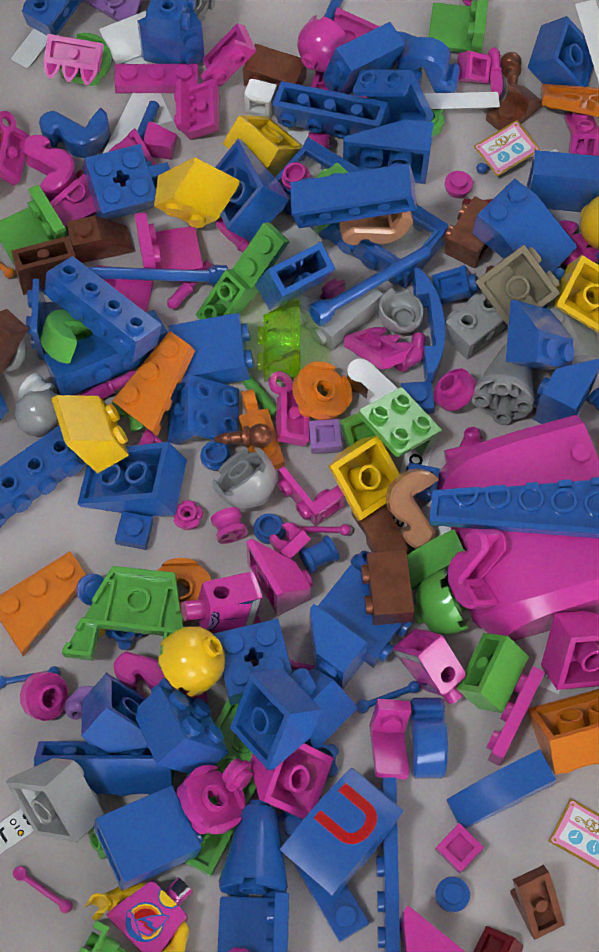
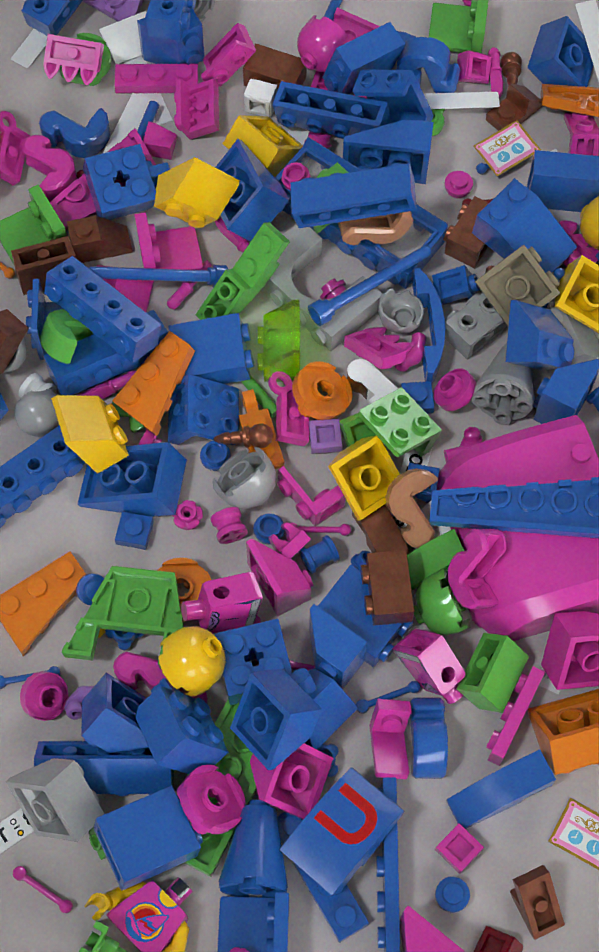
dark pink plate [222,758,253,791] -> none
blue brick [255,242,336,311] -> none

